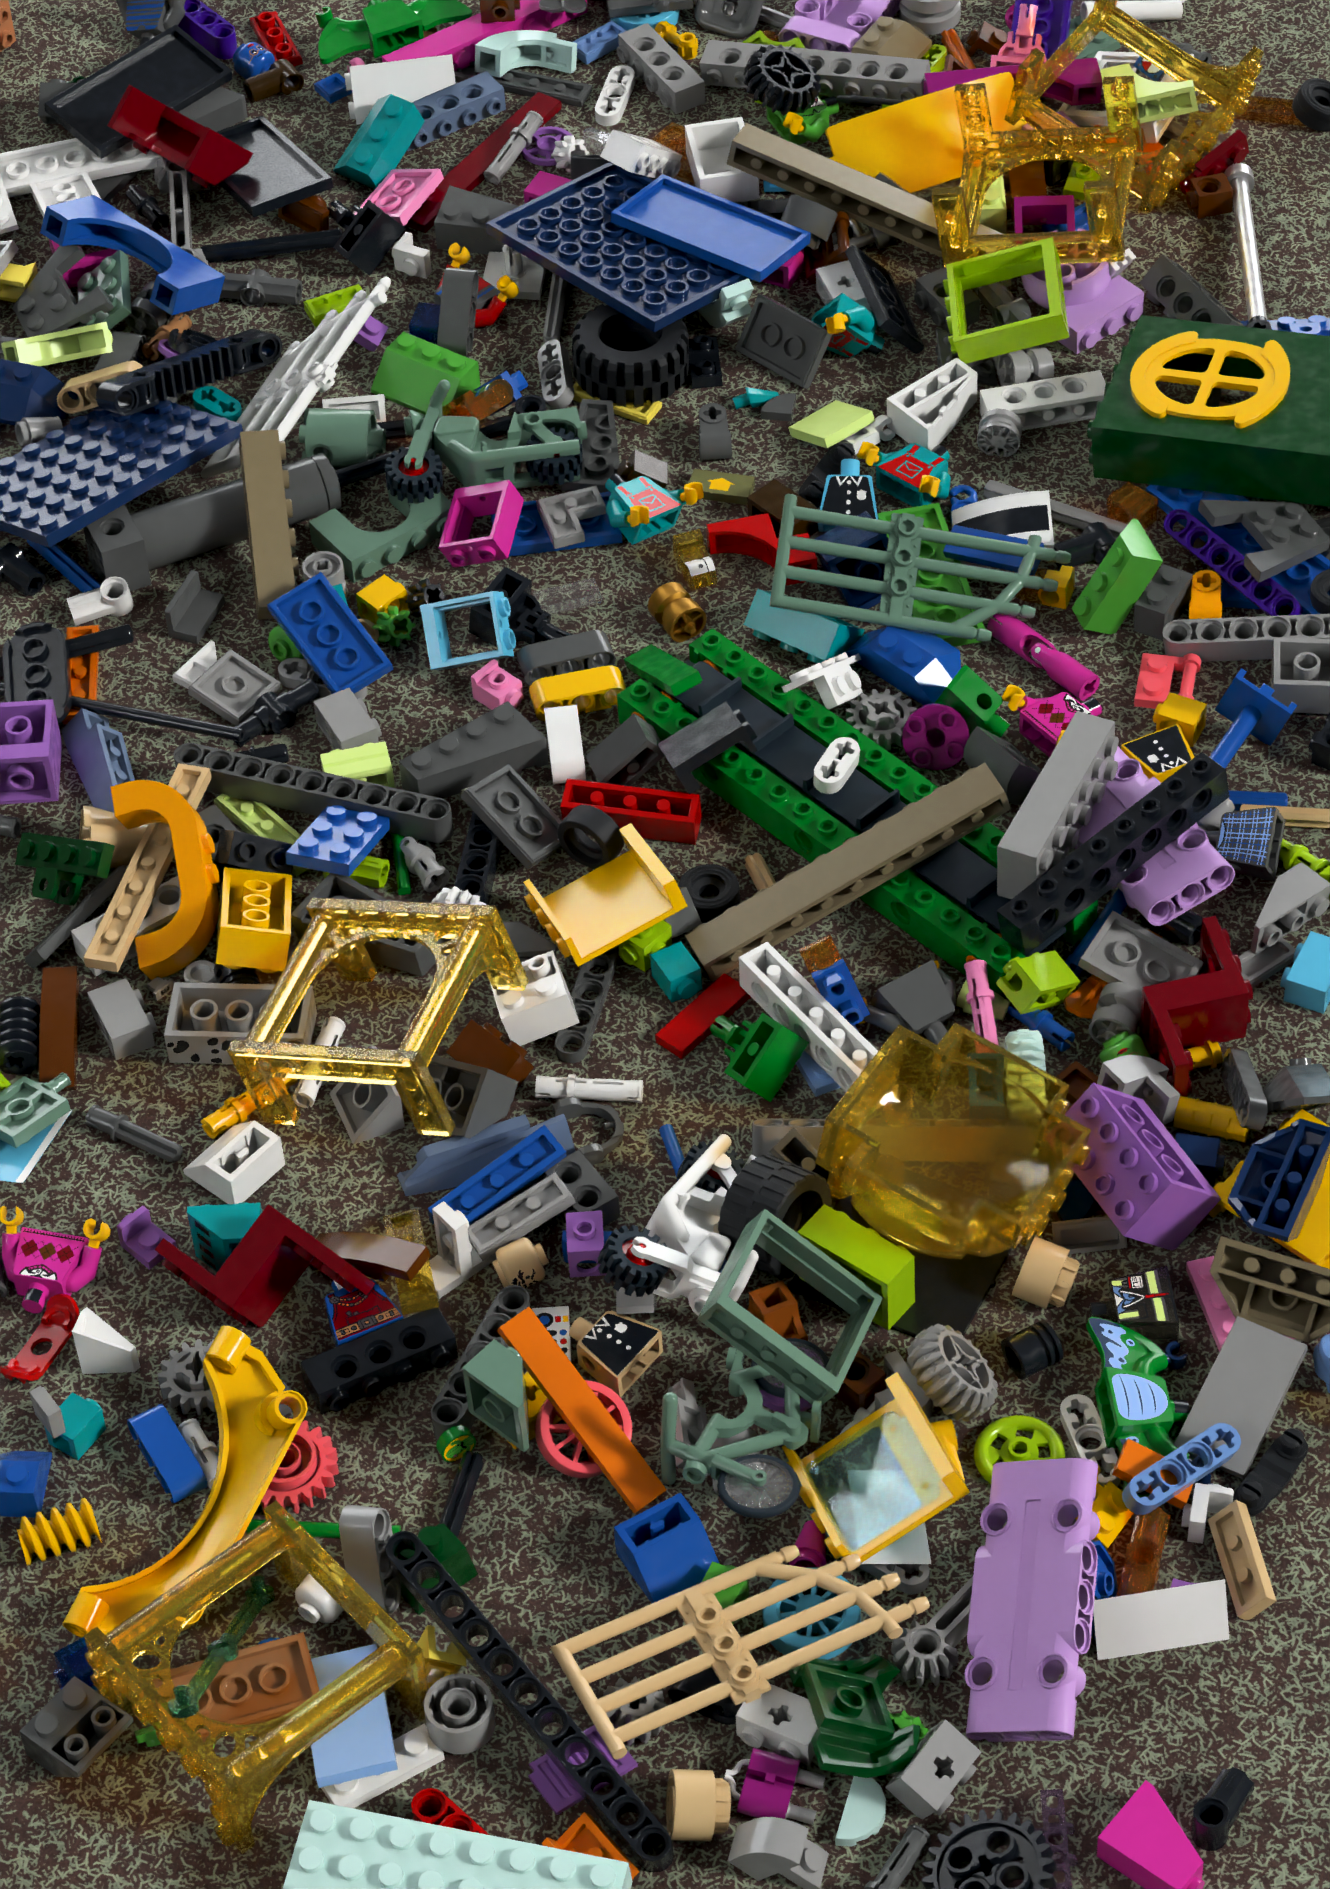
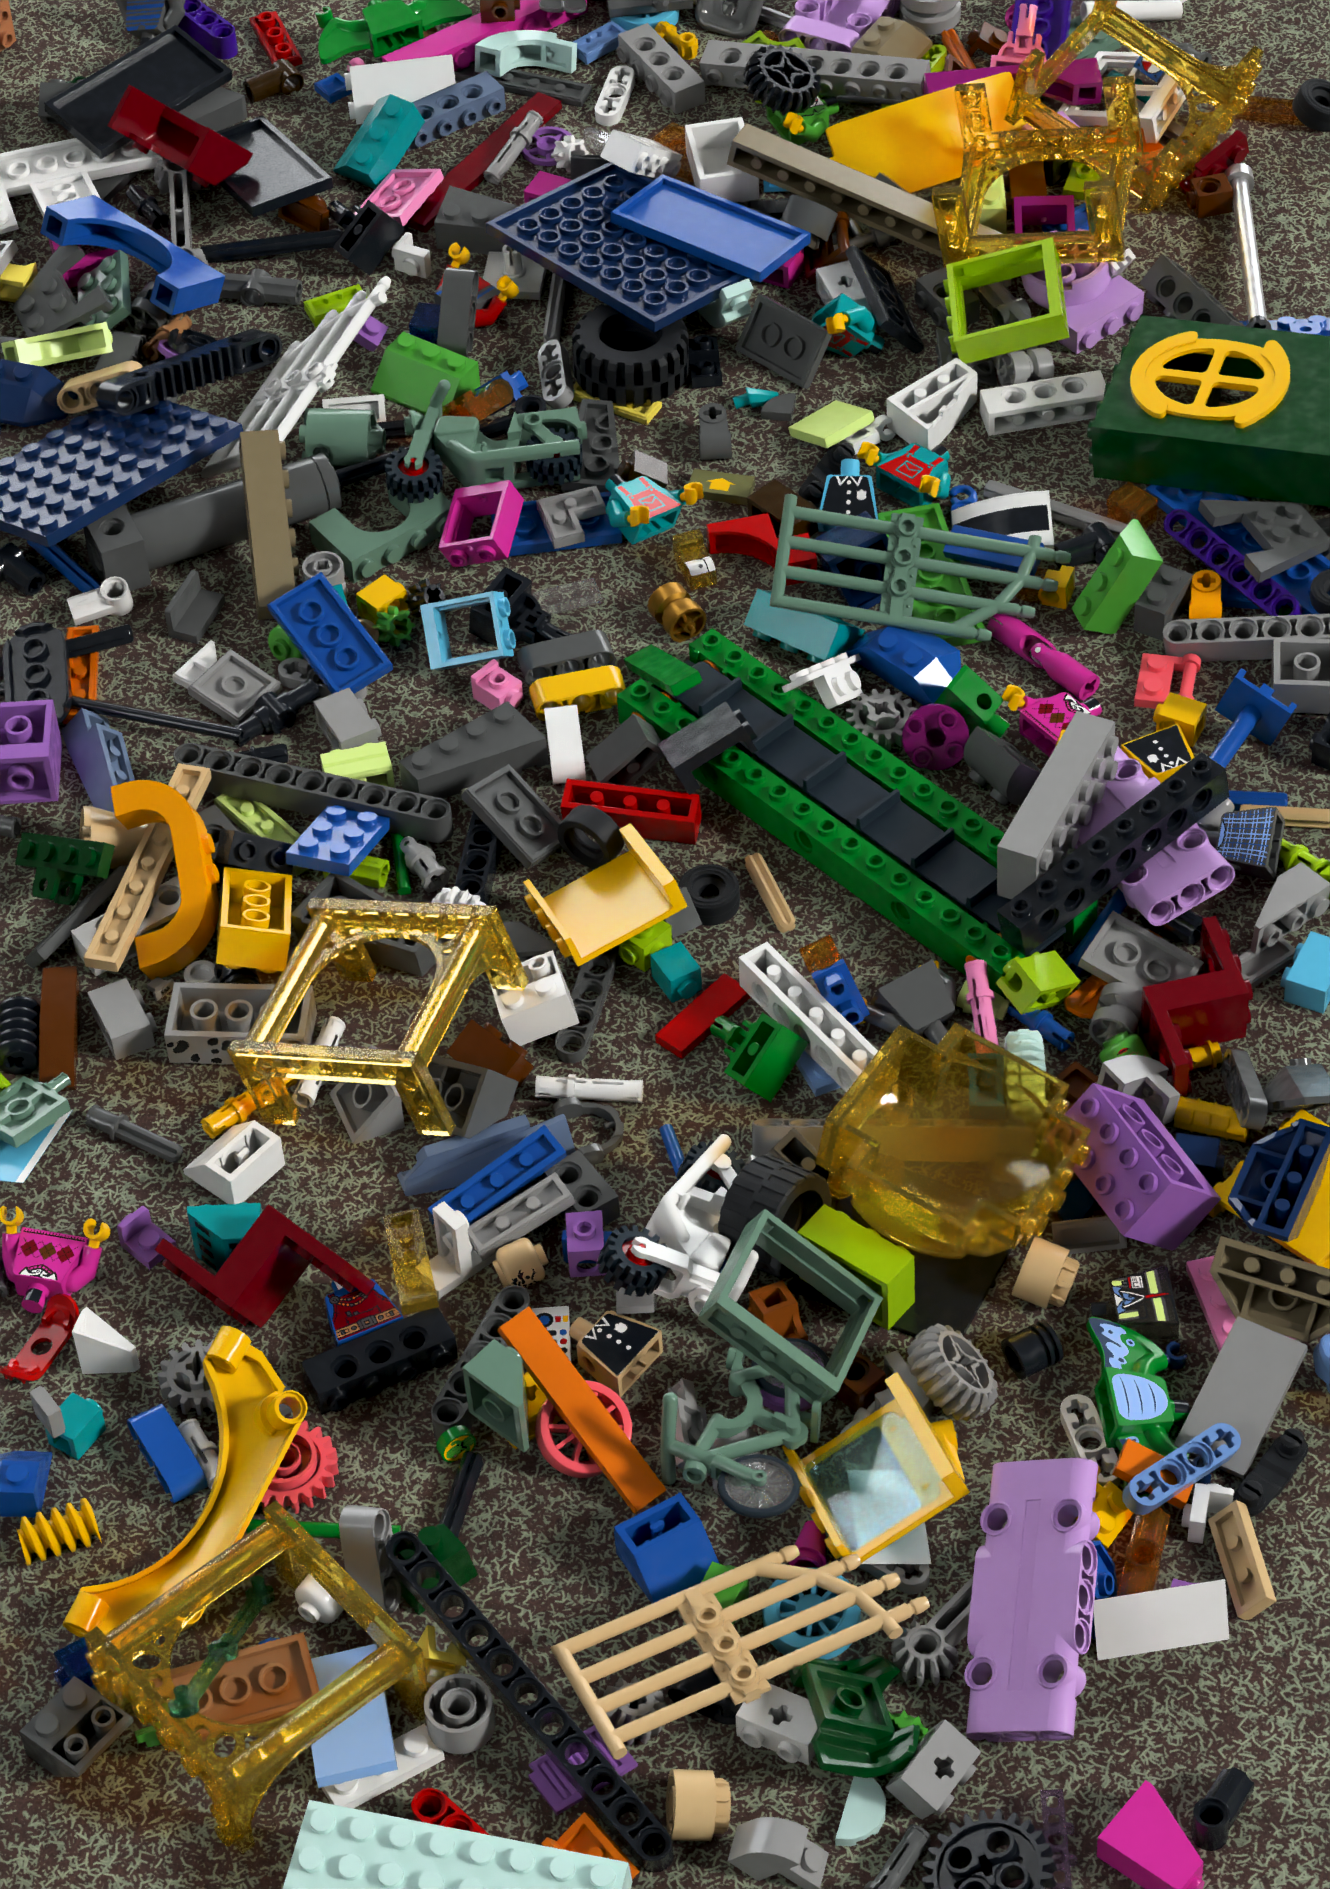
light grey cone [15,416,63,446] -> none
teal beam [192,386,242,422] -> none
blue head [233,42,275,79] -> none
reddish brown slope [309,1231,431,1282] -> none
dark tan brick [685,763,1011,981] -> none
magenta piece [724,1747,826,1825] -> none
white beam [813,737,860,794] -> none
lime plate [974,1415,1066,1484] -> none
light grey wheel [977,409,1023,457] -> none
yellowish green arch [1101,63,1199,130] -> none

